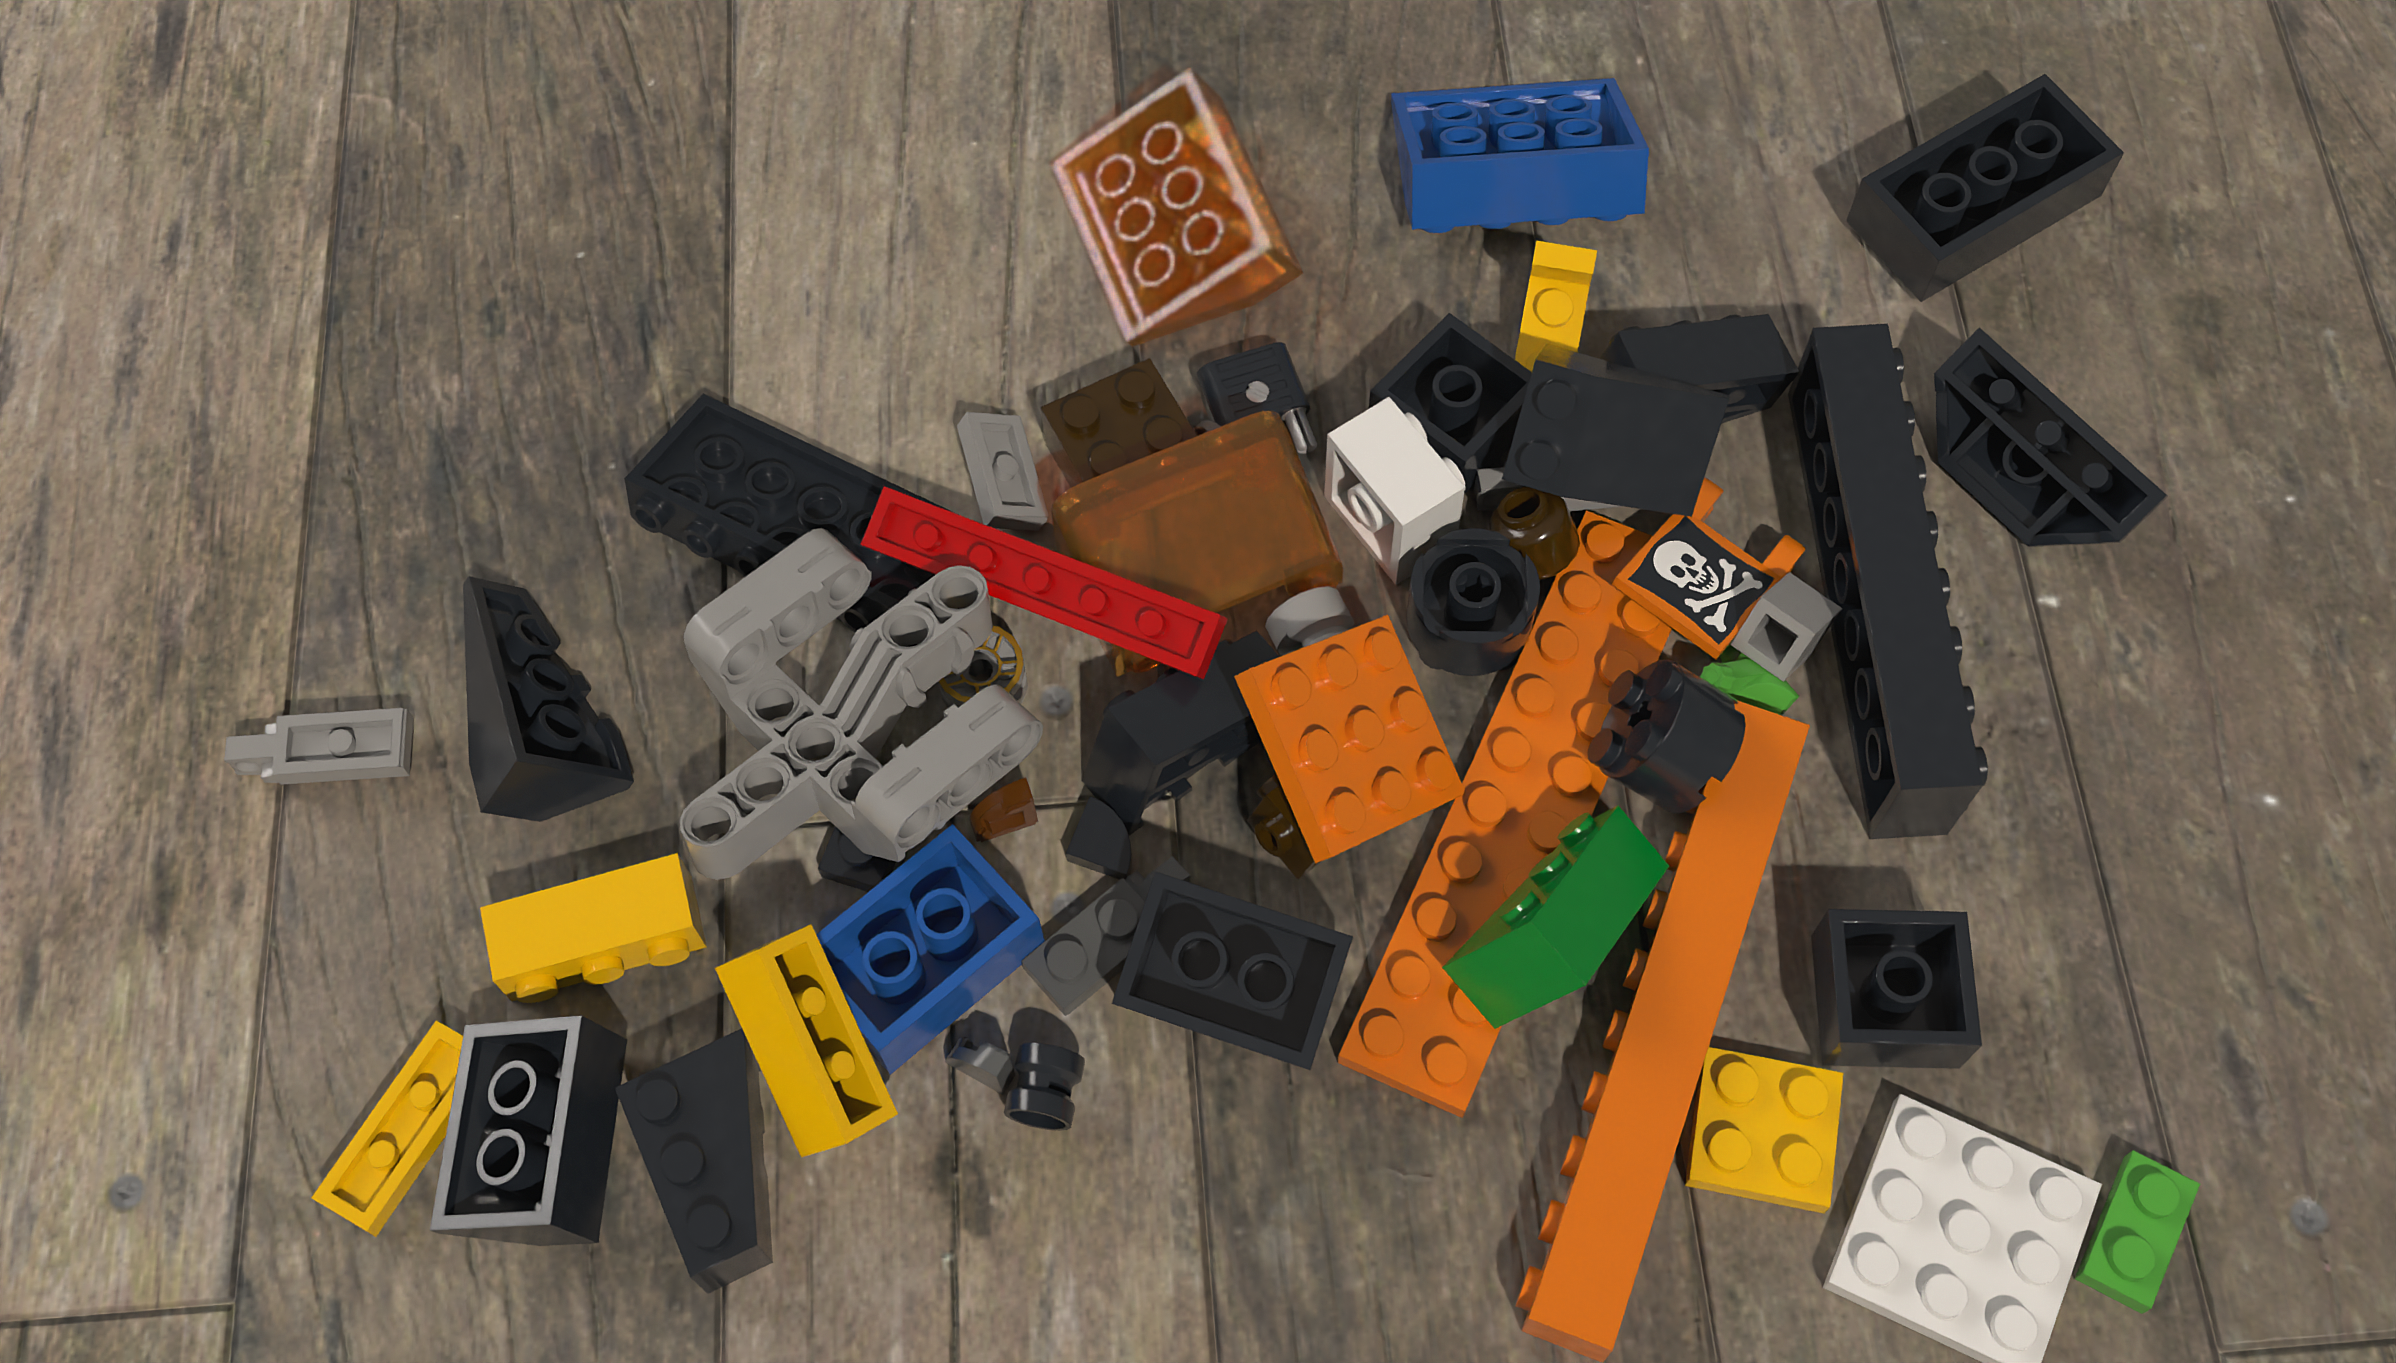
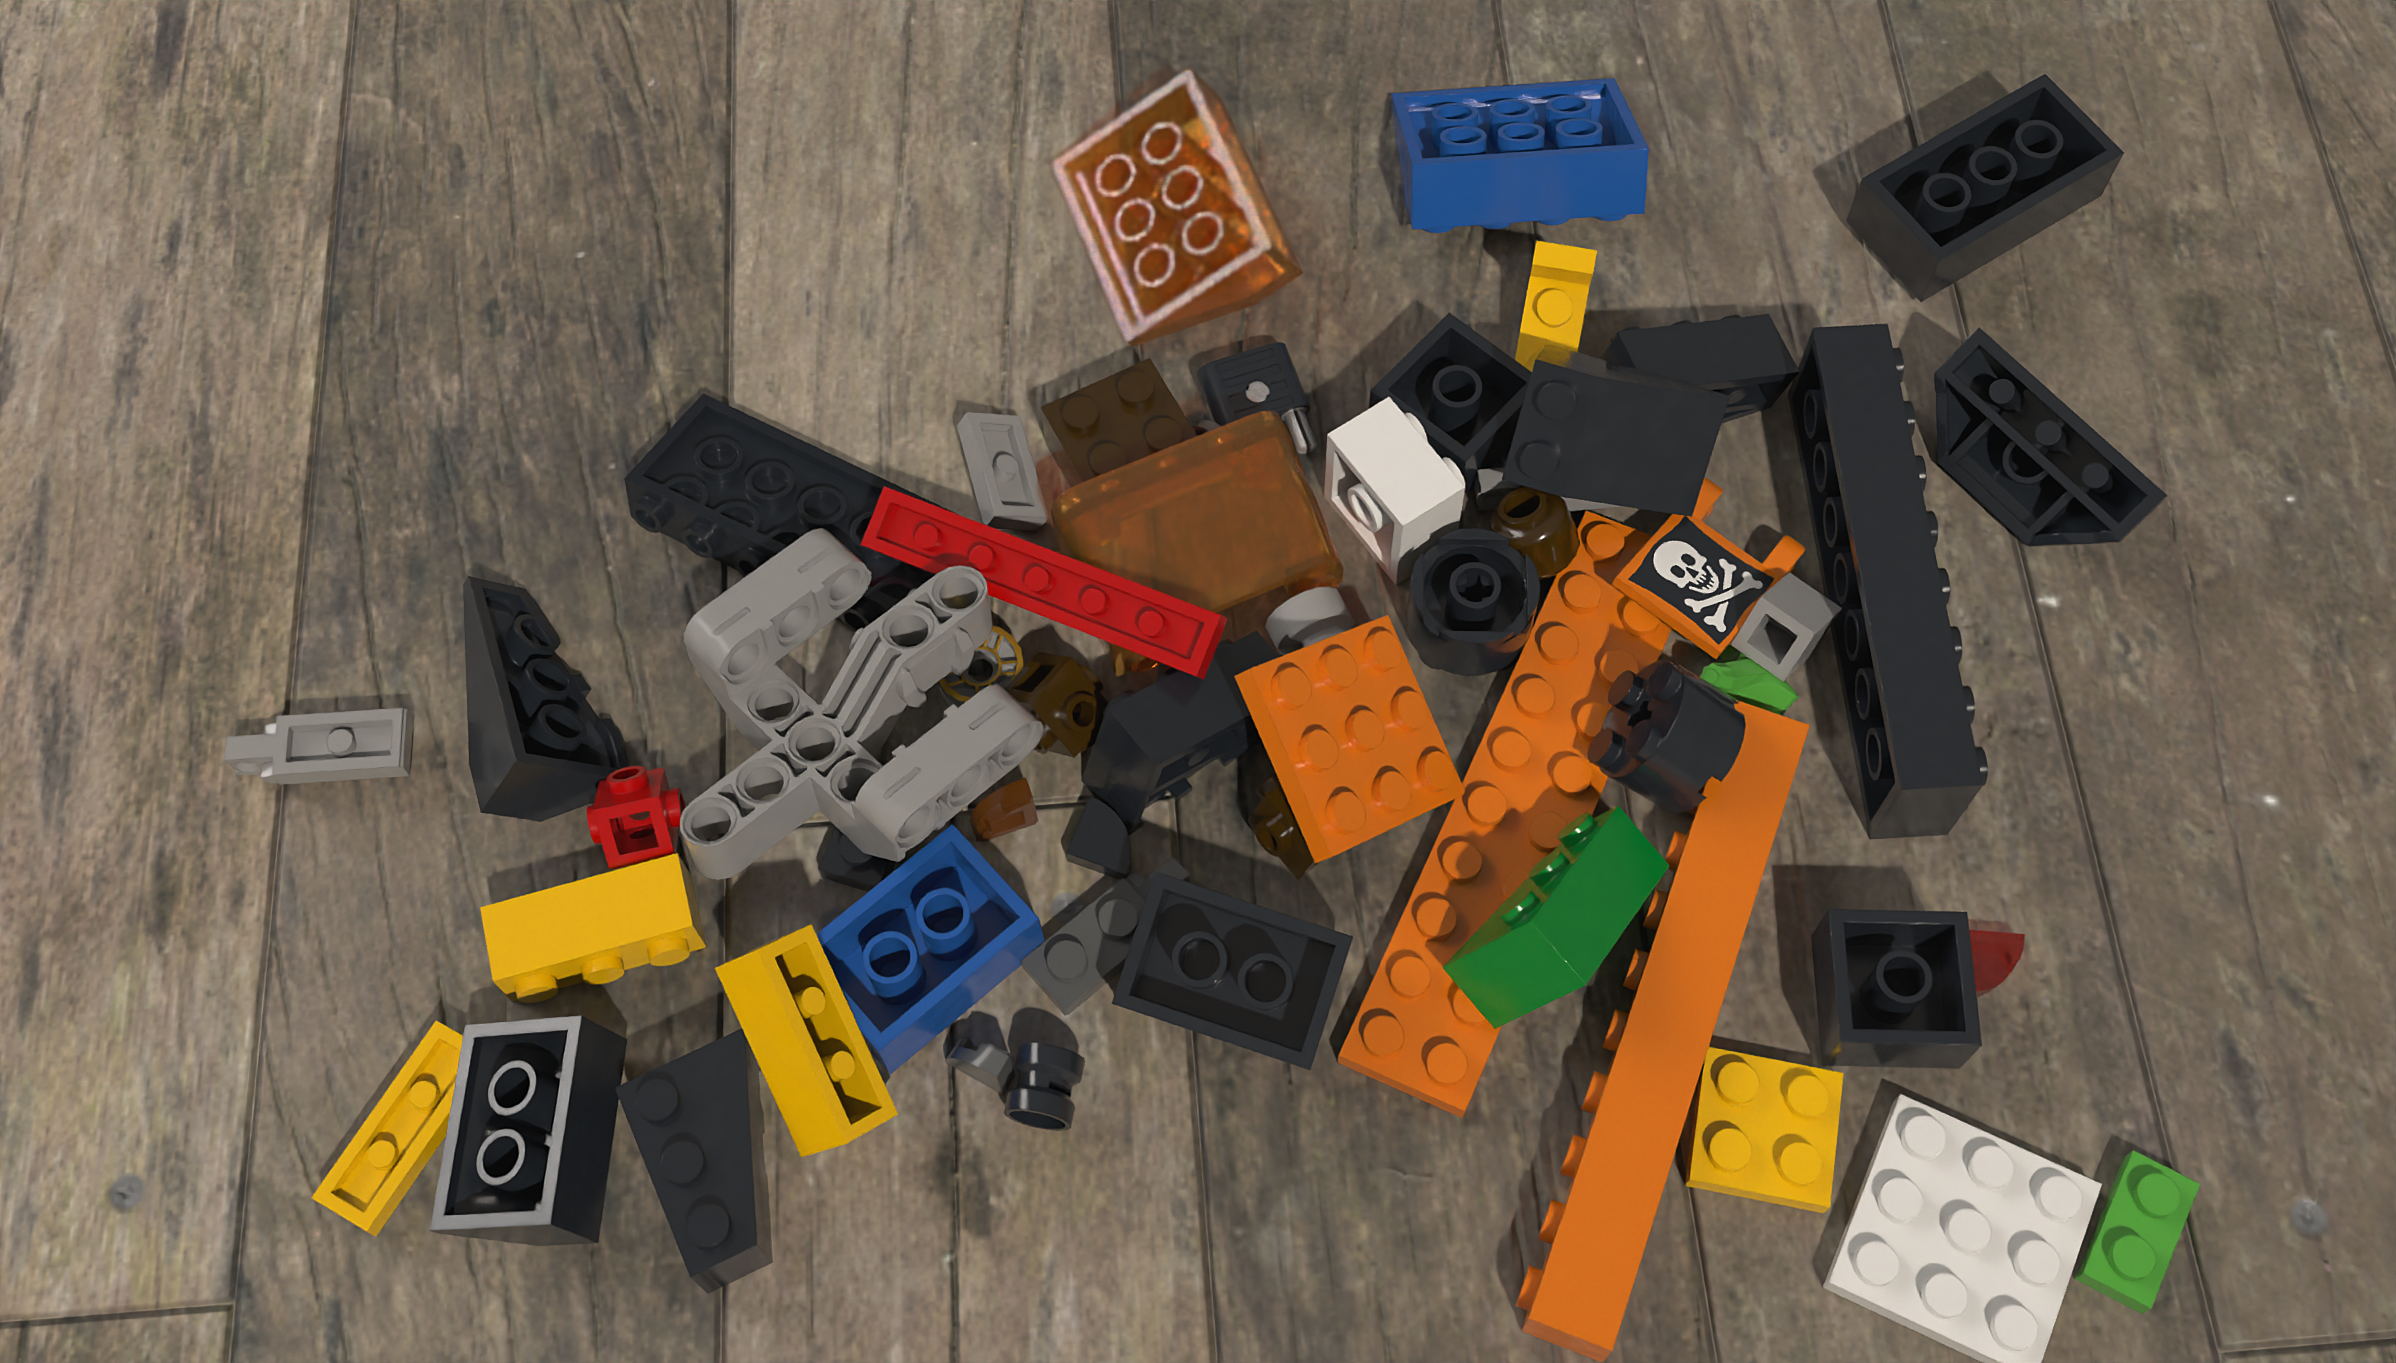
none -> red brick [587,766,686,870]
none -> dark brown brick [1004,651,1108,758]
none -> clear red tile [1969,929,2025,997]

